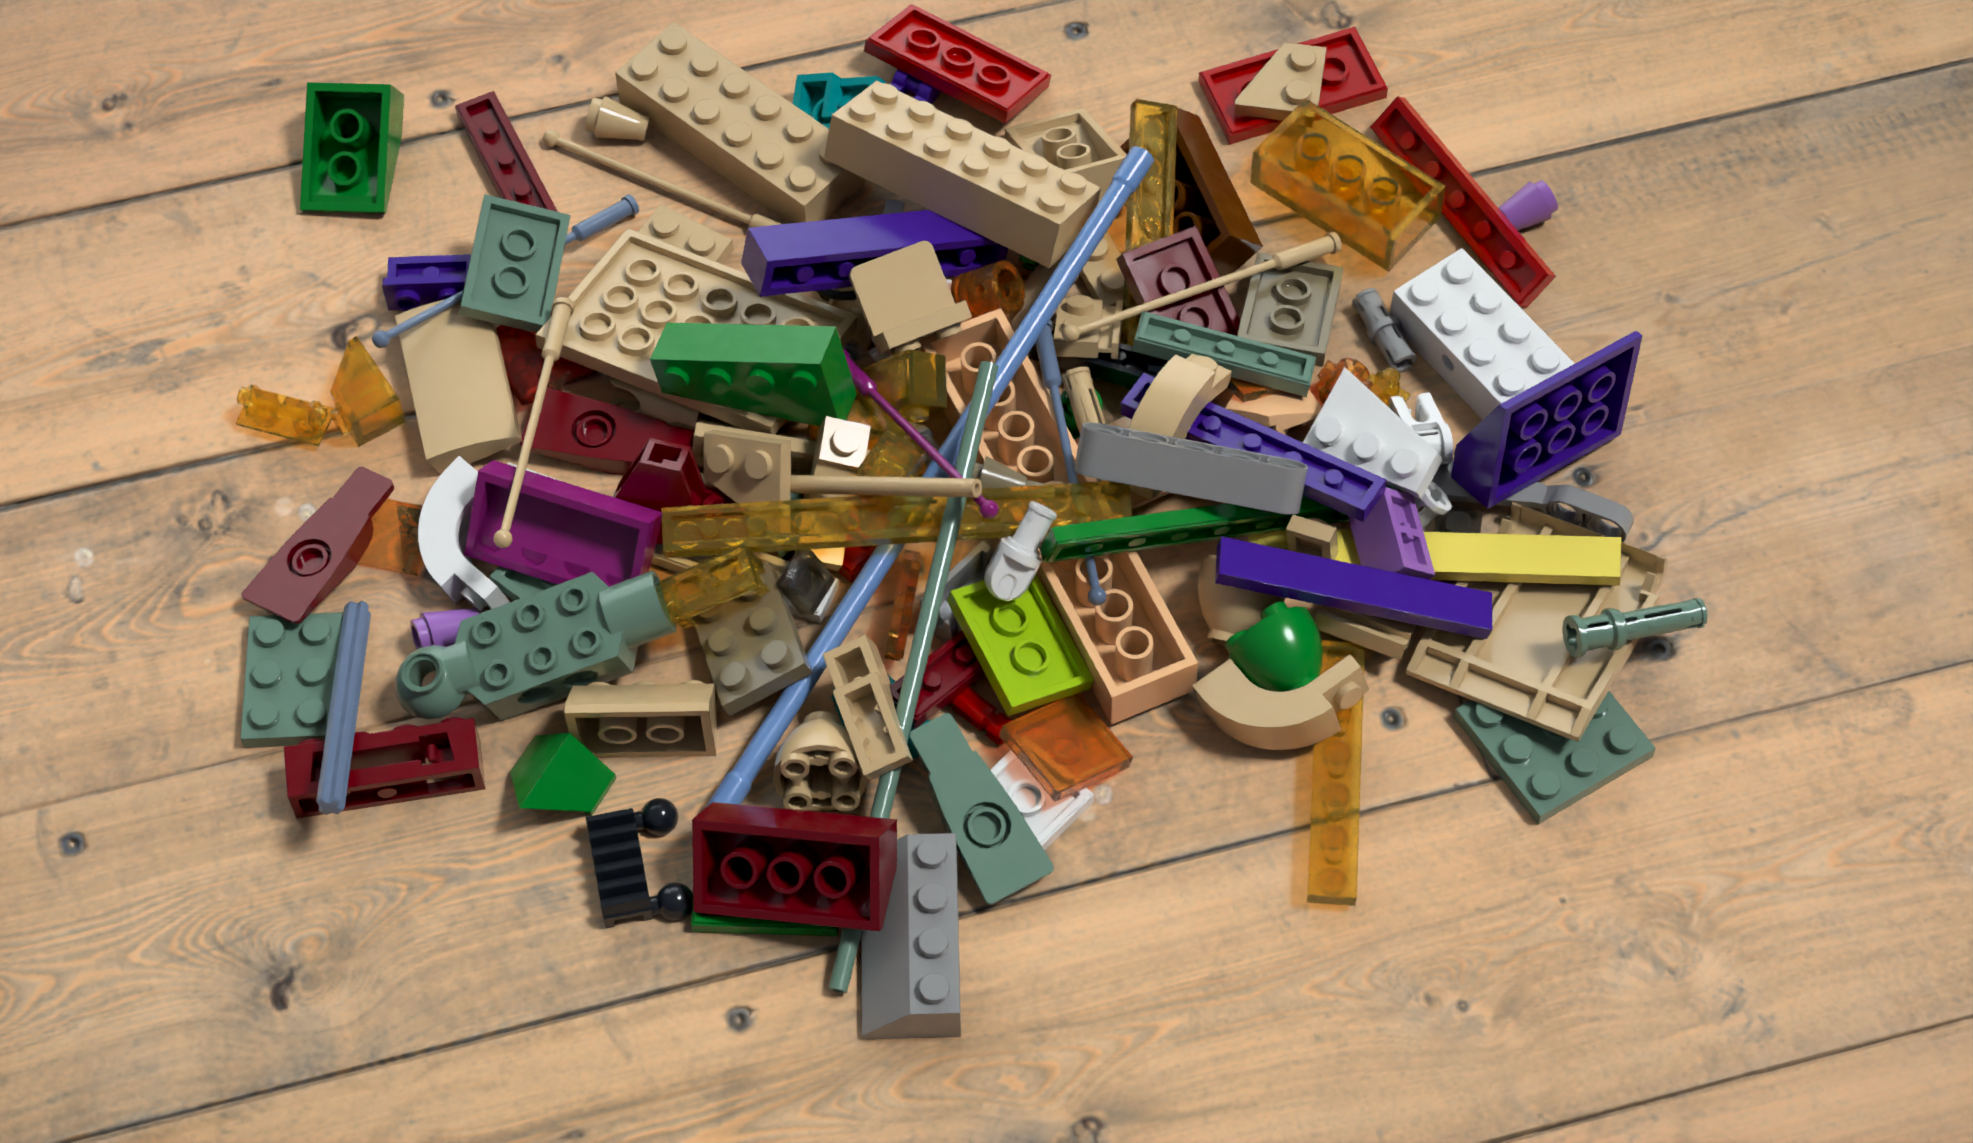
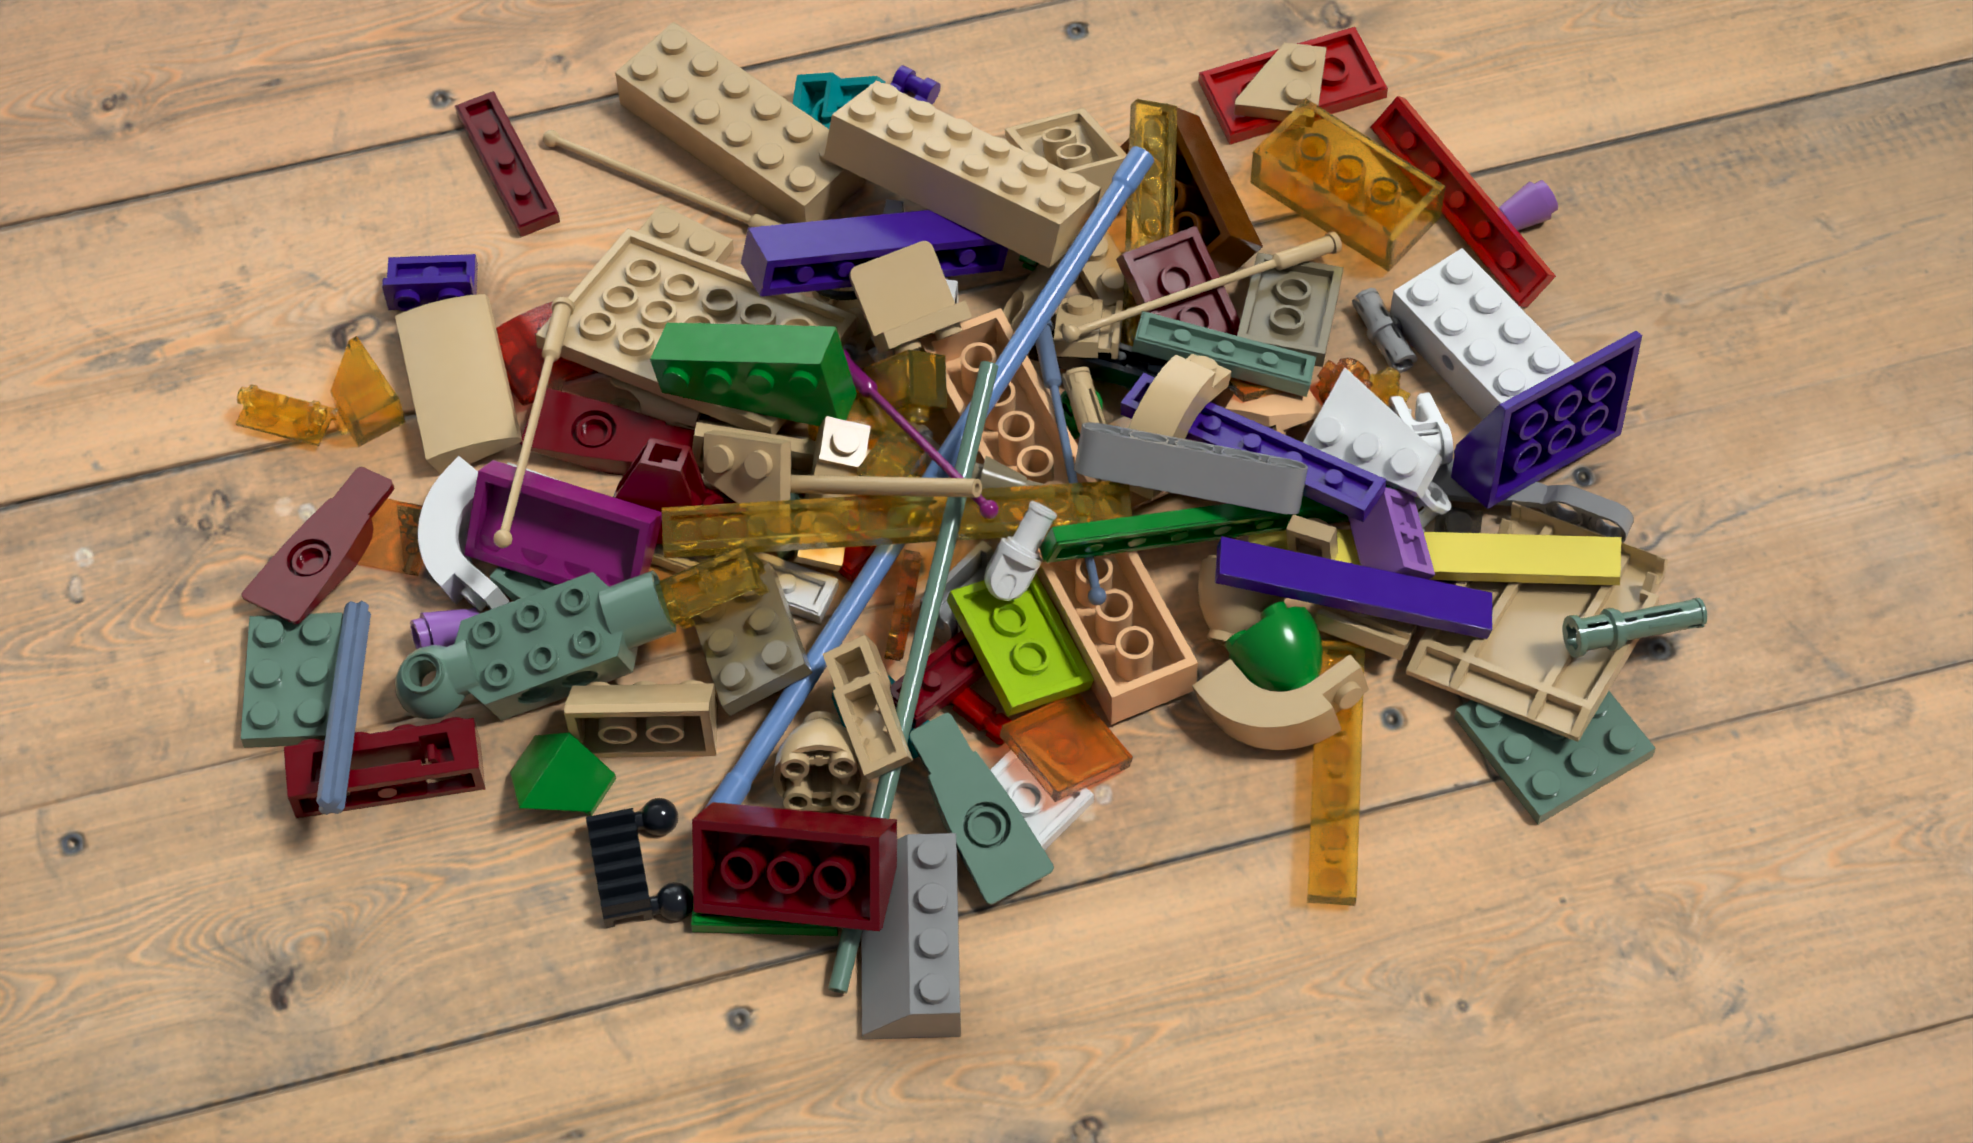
green slope [300,82,404,214] -> none
sand blue piece [372,194,639,348] -> none
sand green plate [458,194,571,333] -> none
tan cone [585,96,651,142] -> none
clear smoke plate [776,549,835,615] -> none
red tile [864,4,1051,124] -> none
clear orange piece [950,260,1025,322] -> none

